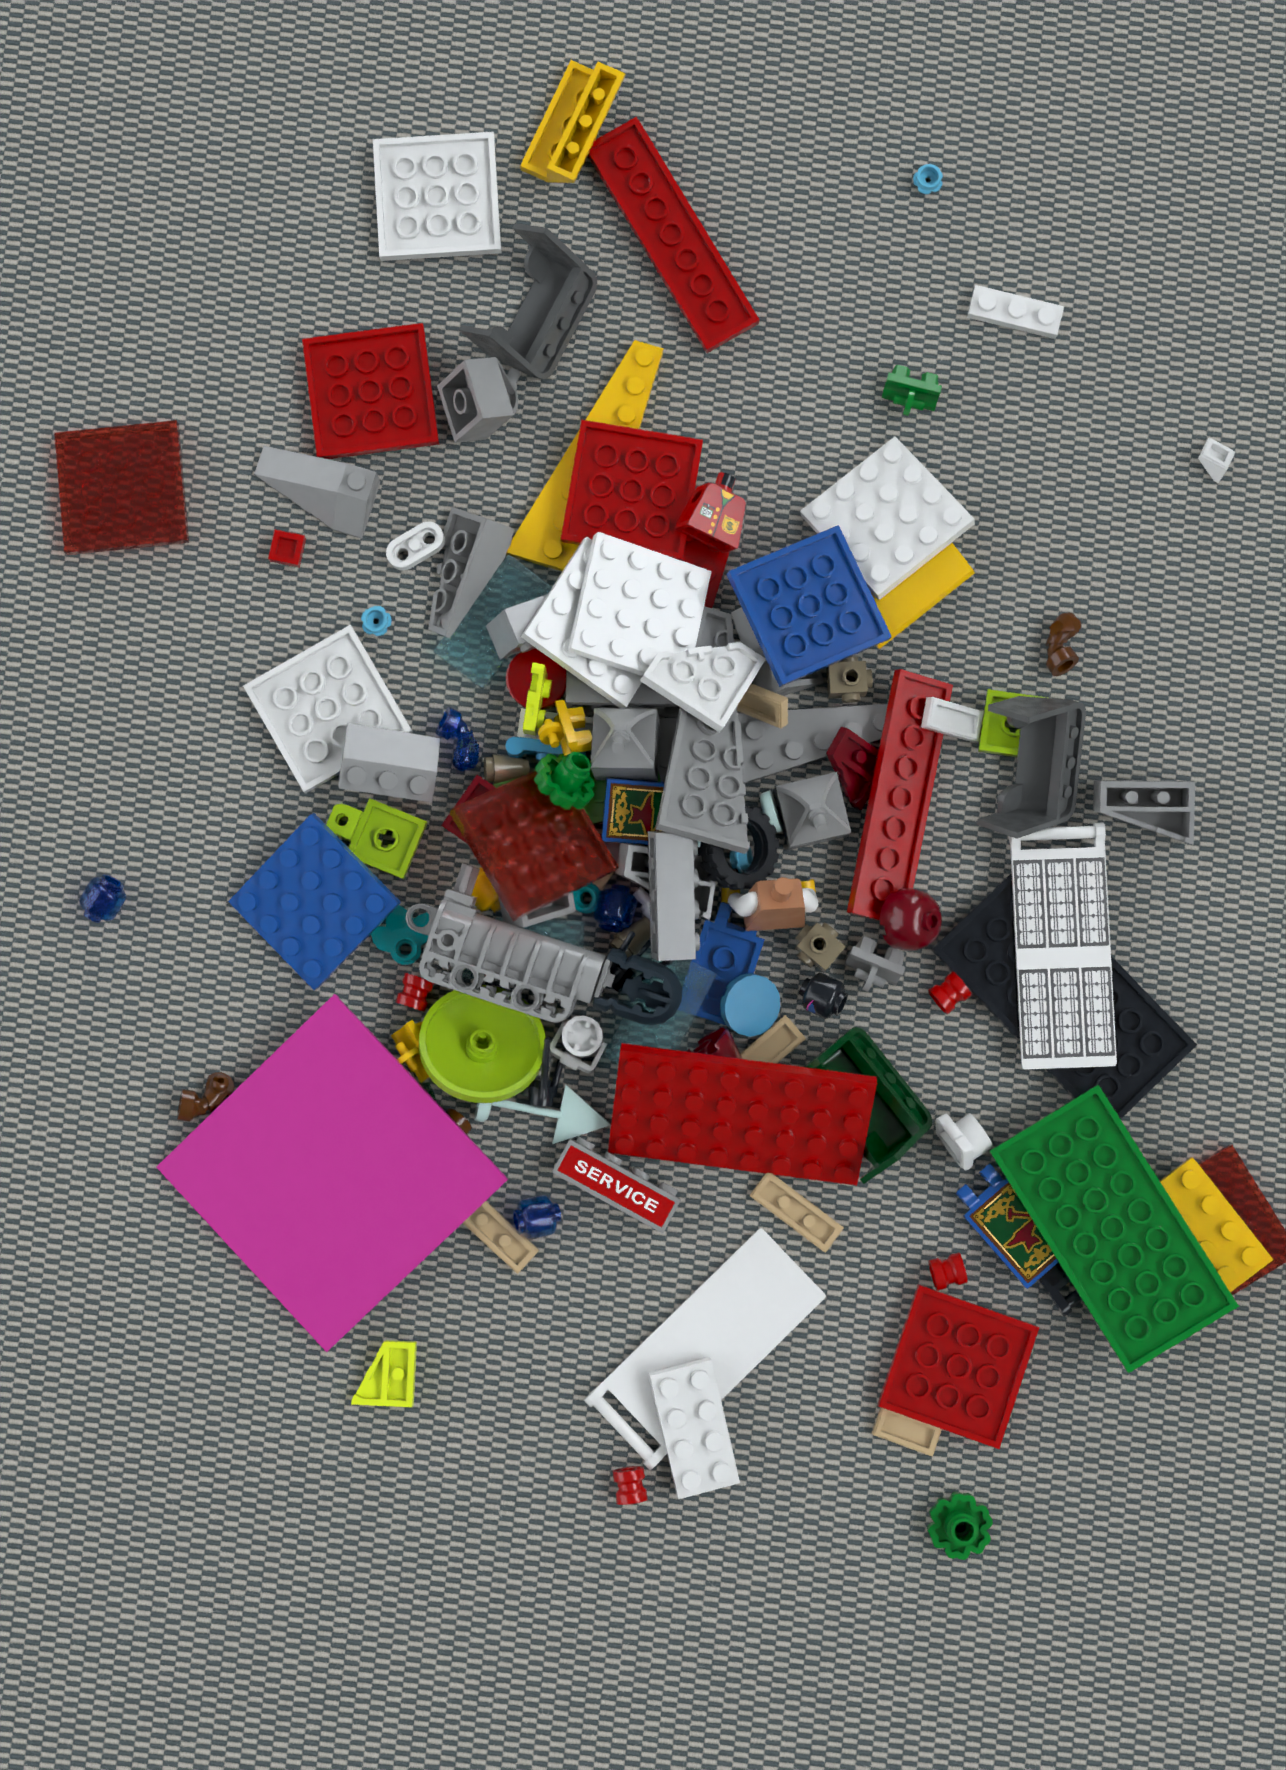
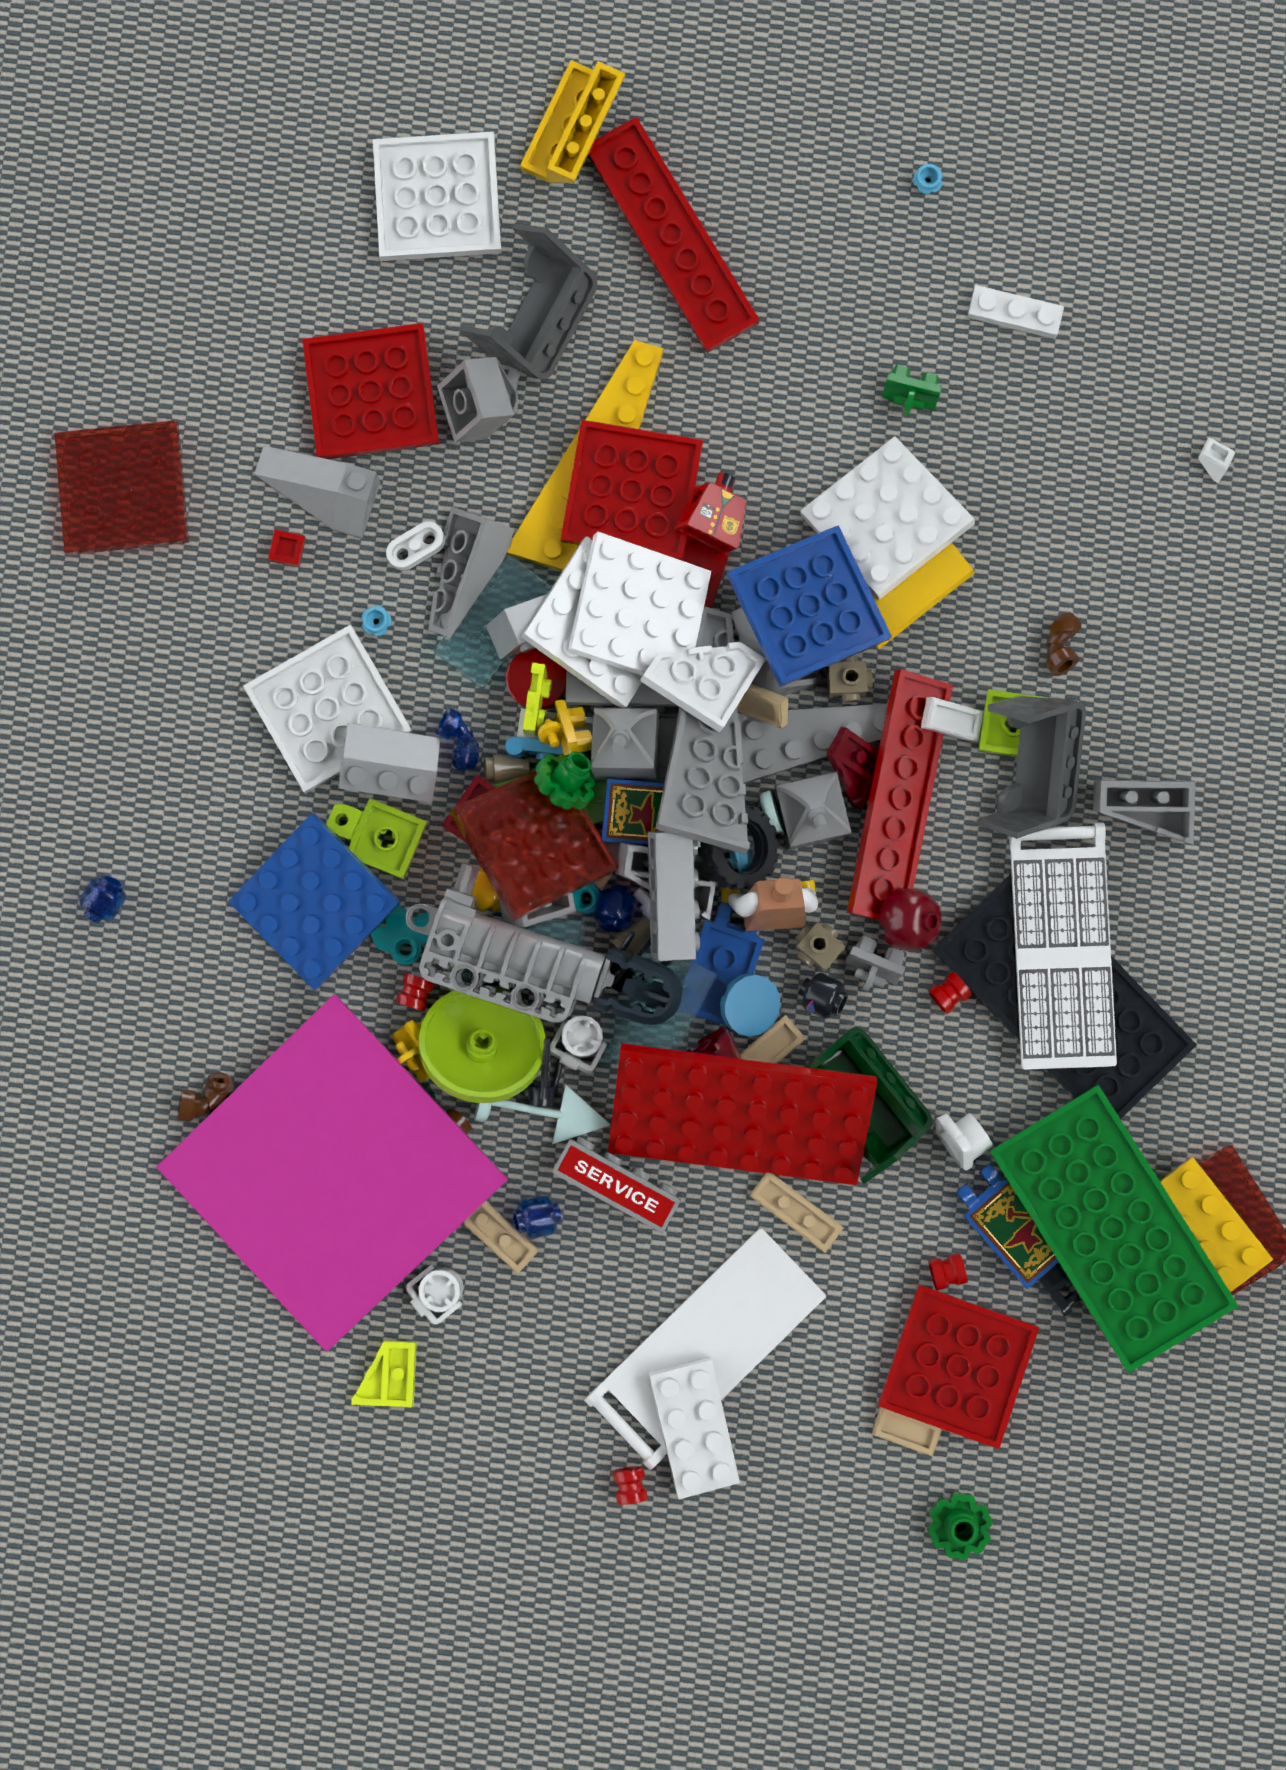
none -> white piece [406,1265,463,1325]

